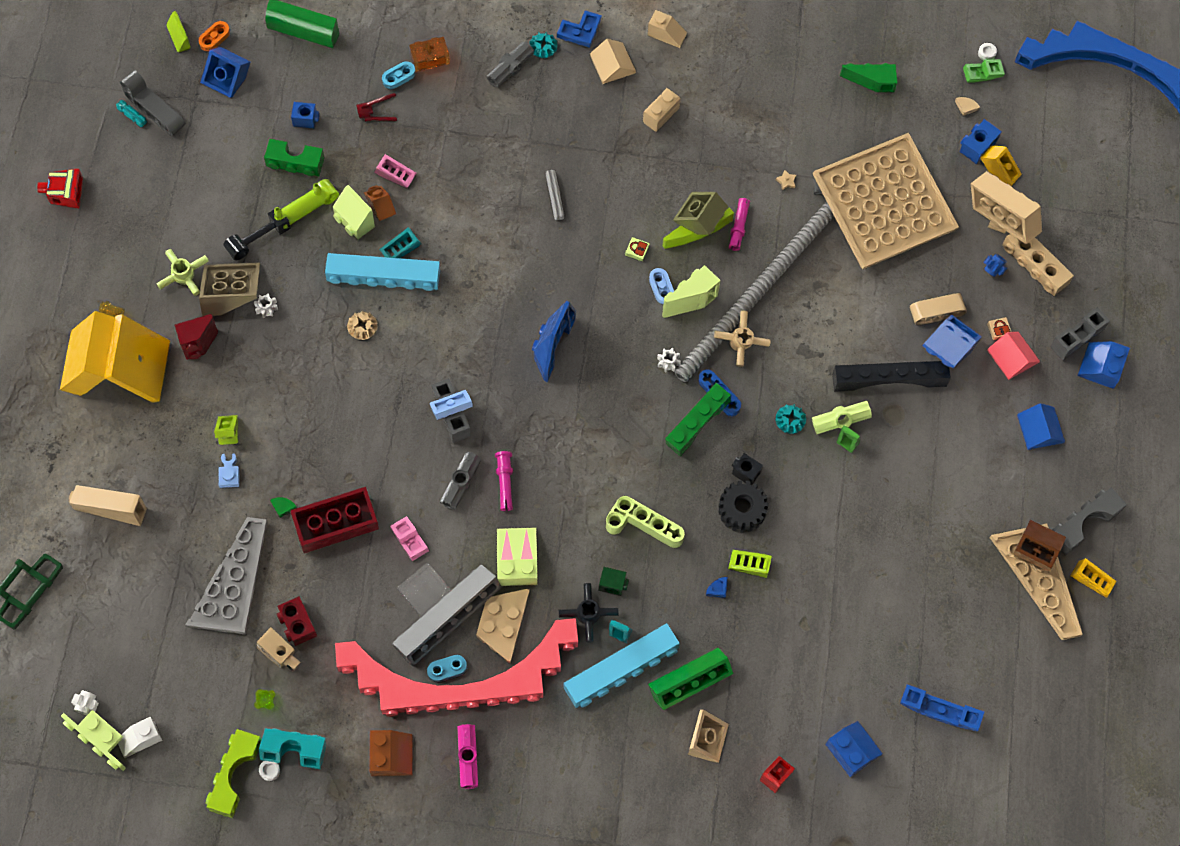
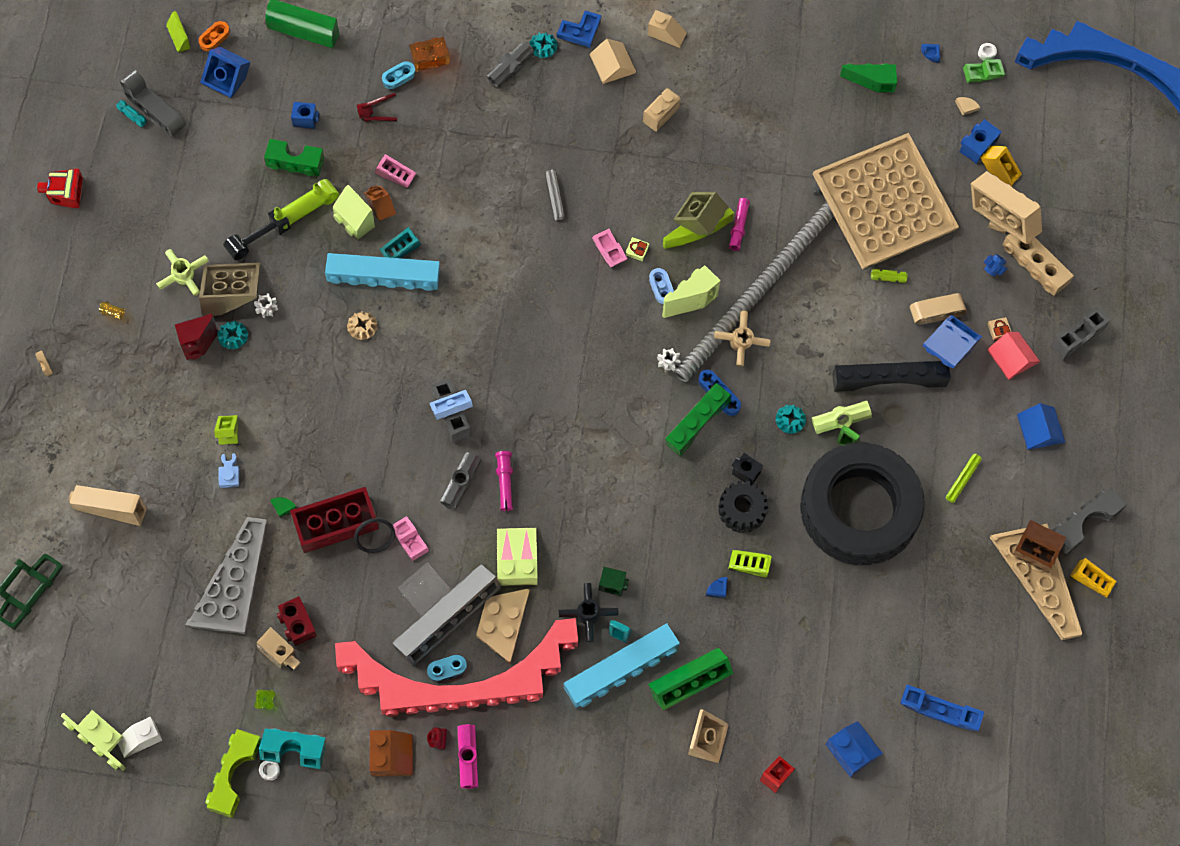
yellow container [60,311,170,403] -> none
white gear [71,691,99,715] -> none
blue wedge [532,301,576,382] -> none
yellowish green beam [606,496,685,548] -> none
tan piece [776,170,796,190] -> none
blue slope [1077,341,1130,389] -> none
none -> tan tile [36,351,53,376]
none -> teal gear [217,320,248,349]
none -> black tyre [354,518,395,553]
none -> dark red plate [427,727,447,750]
none -> bright pink slope [592,229,627,267]
none -> black tyre [800,442,925,566]
none -> lime axle [871,268,908,283]
none -> blue tile [921,44,940,63]
none -> lime axle [946,454,982,503]

